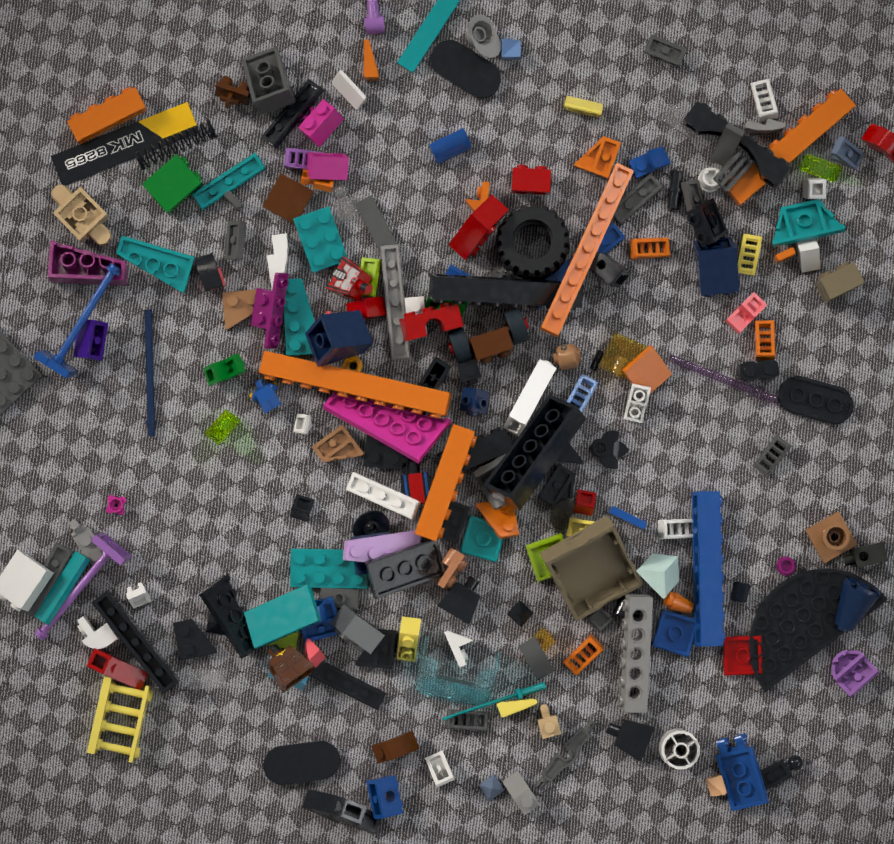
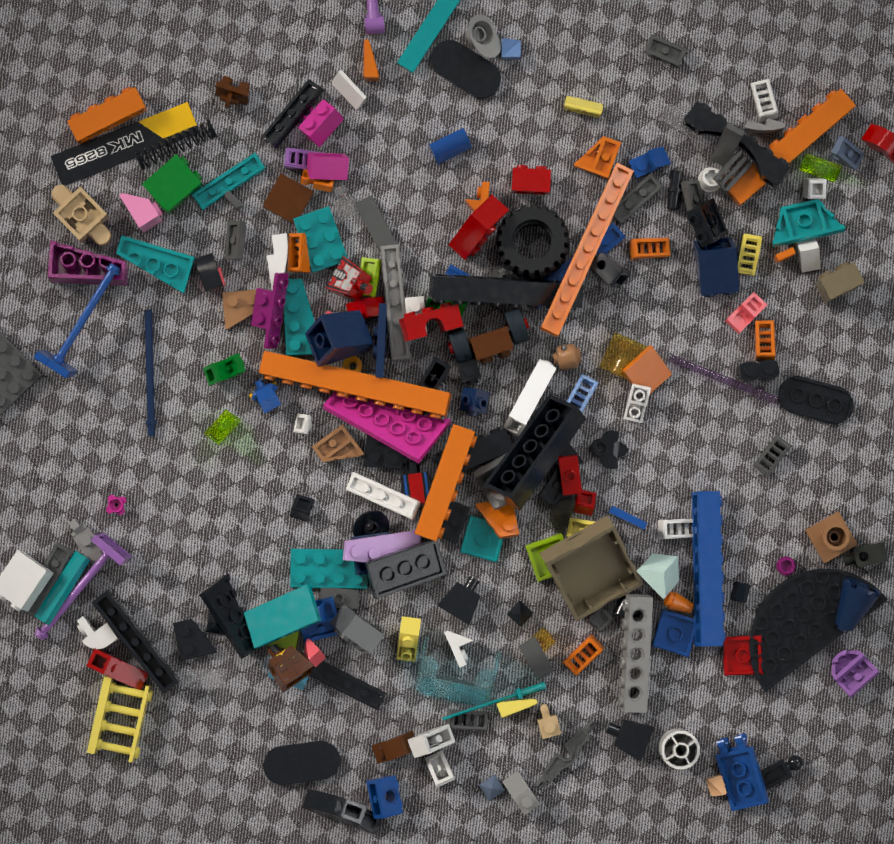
dark purple brick [73,320,108,361] -> none
white tile [126,582,151,609] -> none
dark grey slope [242,46,295,115] -> none
black wing [355,629,396,669] -> none
nougat plate [437,548,468,590] -> none
black piece [590,346,604,375] -> none
none -> bright pink slope [119,193,163,233]
none -> orange slope [287,233,310,273]
none -> dark blue wing [373,303,387,378]
none -> white brick [408,724,455,758]
none -> red plate [558,455,582,495]

